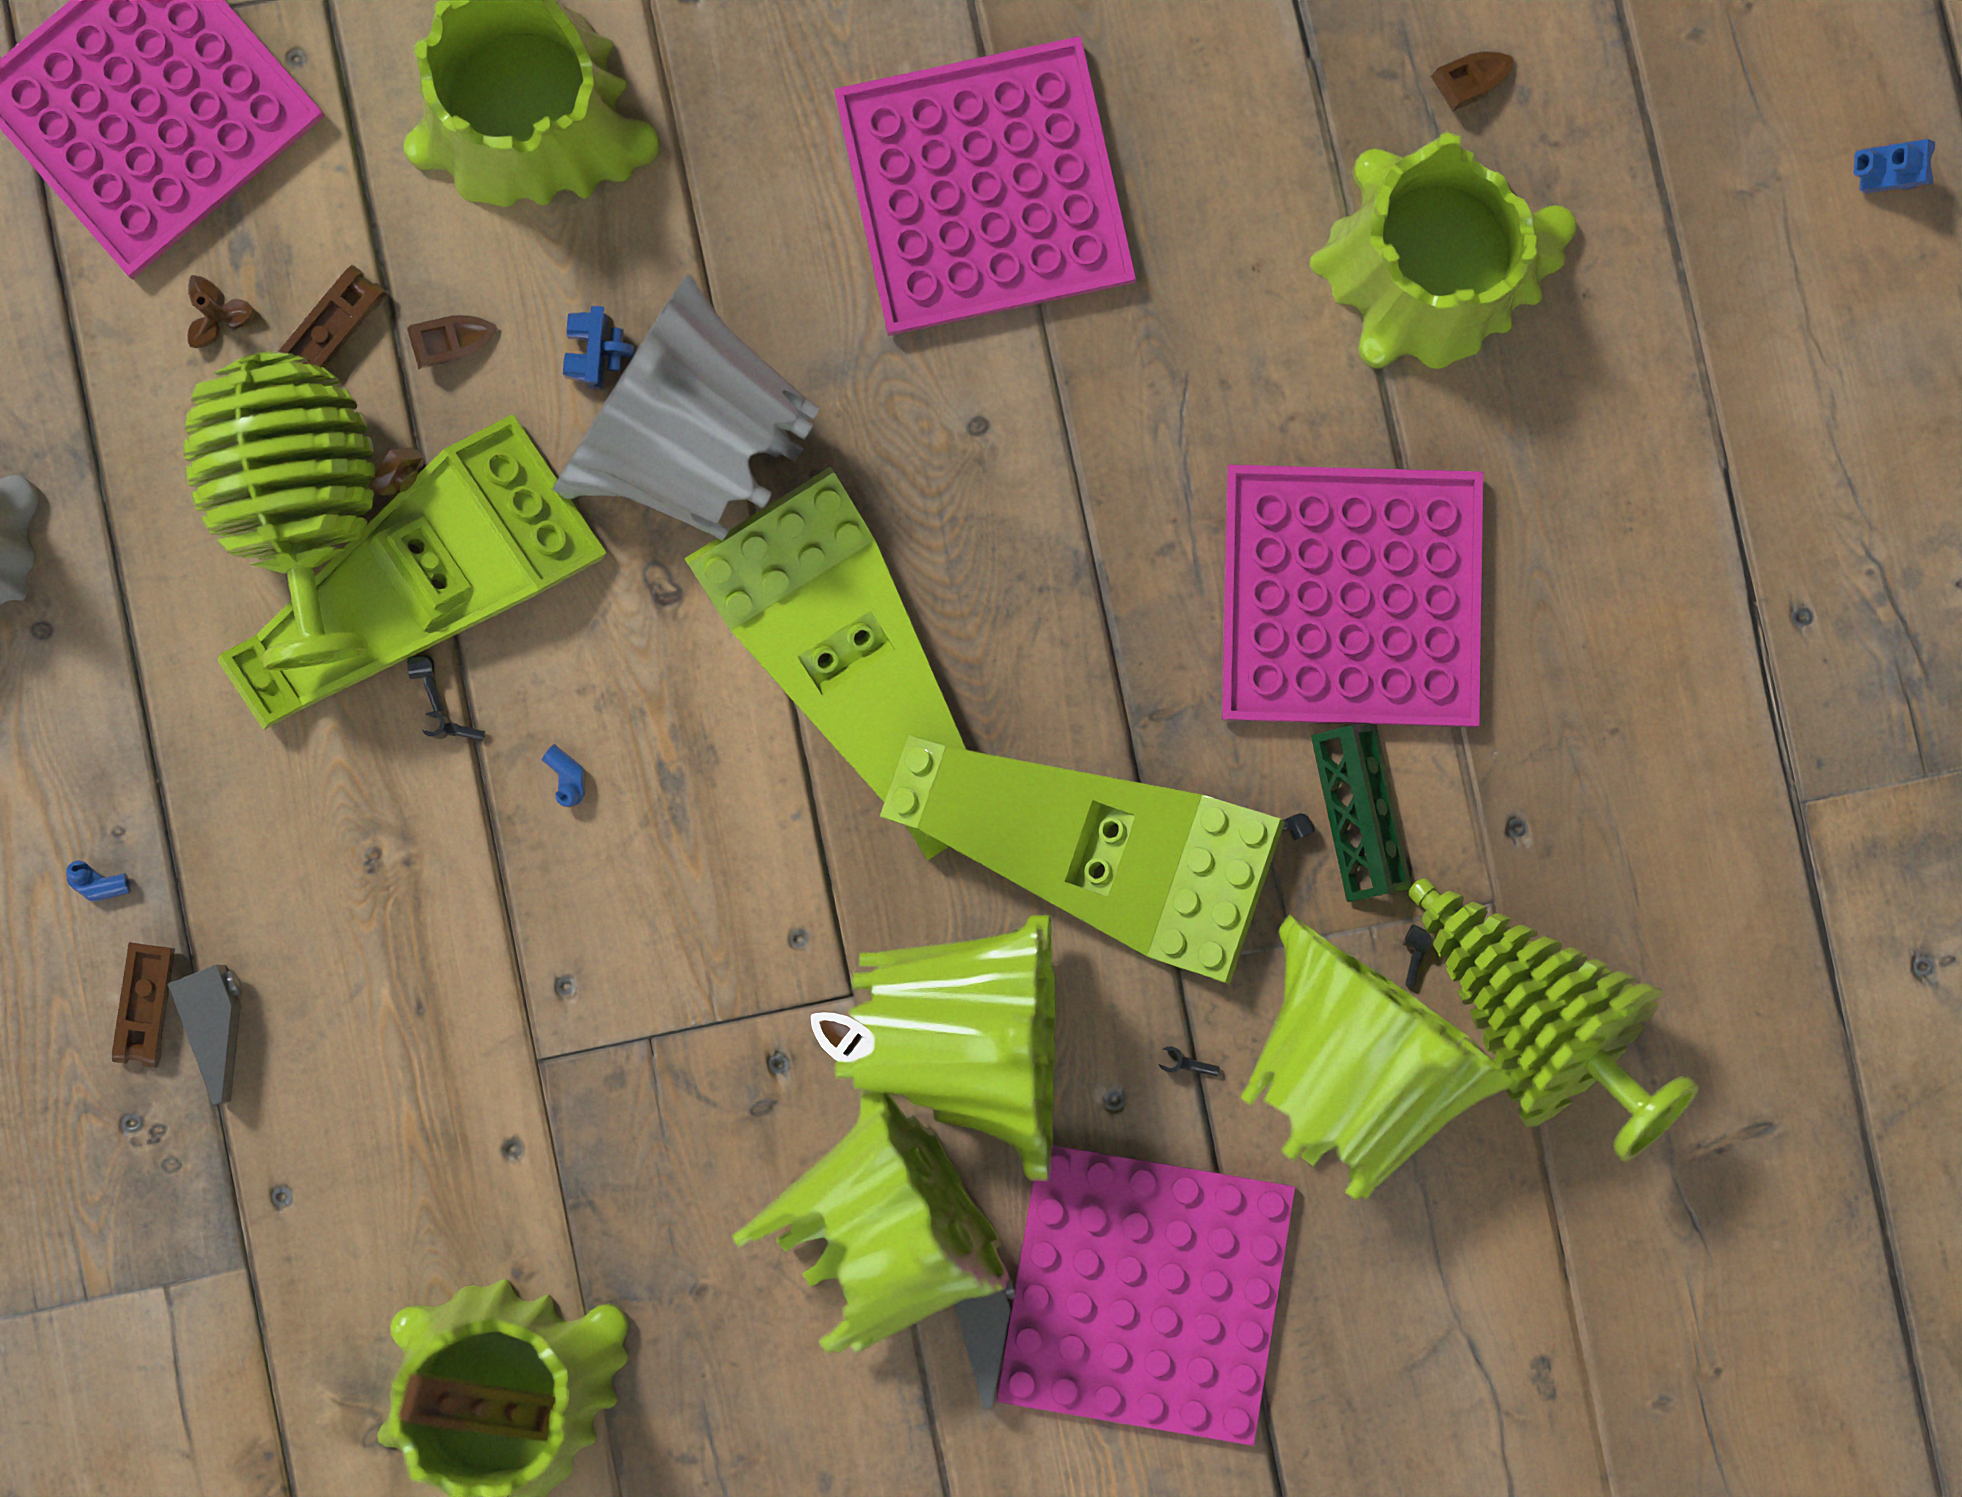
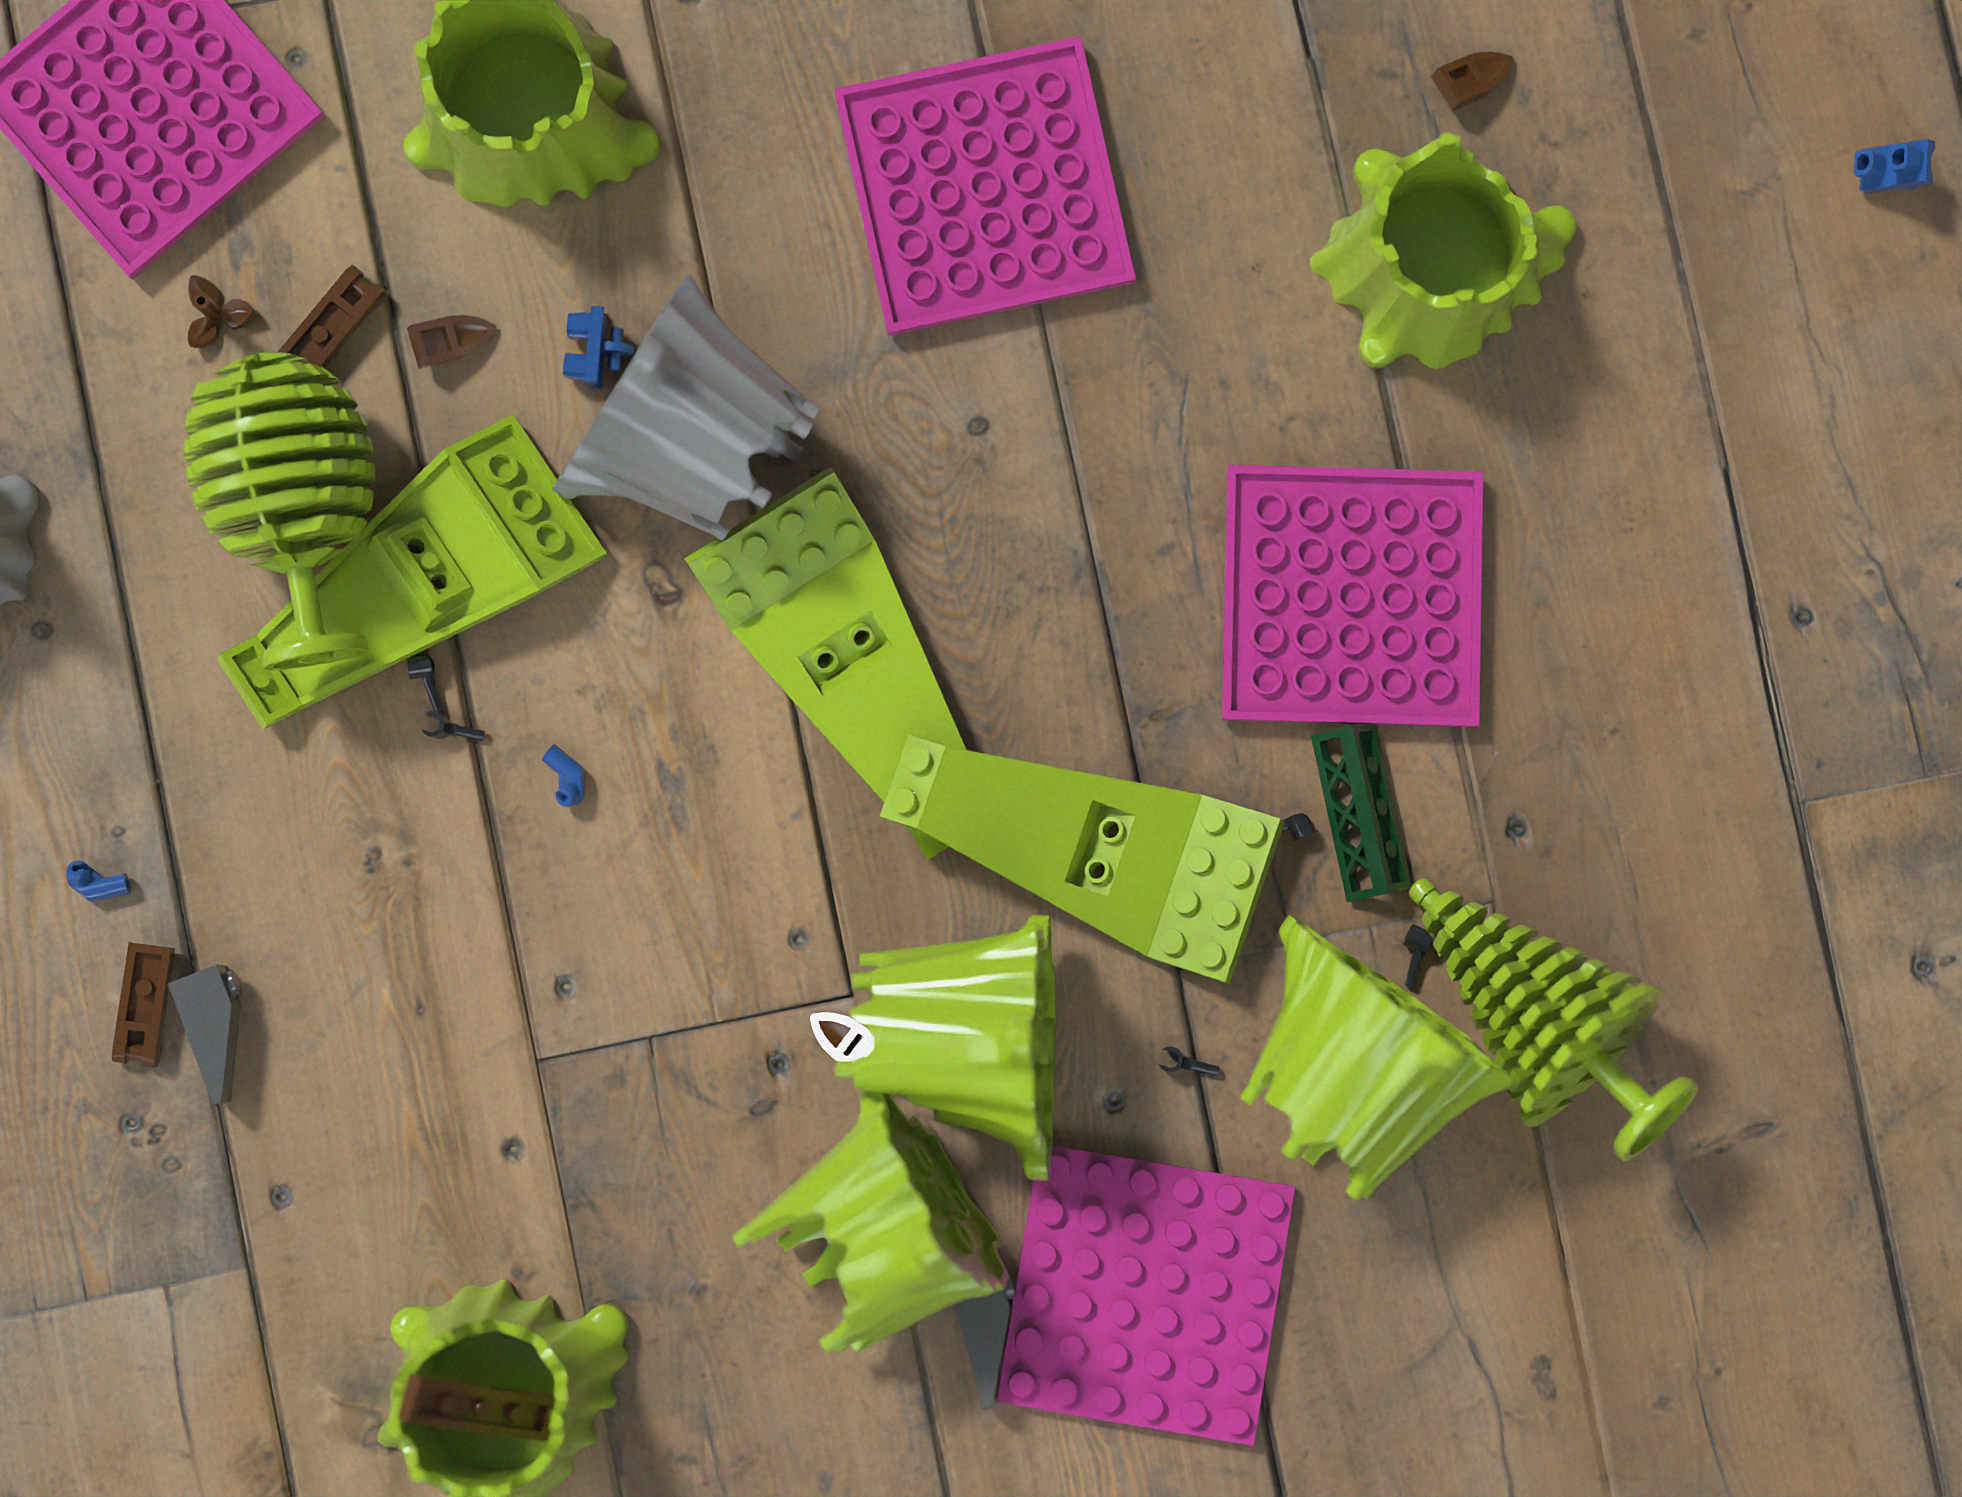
plate [369,448,424,495] -> none

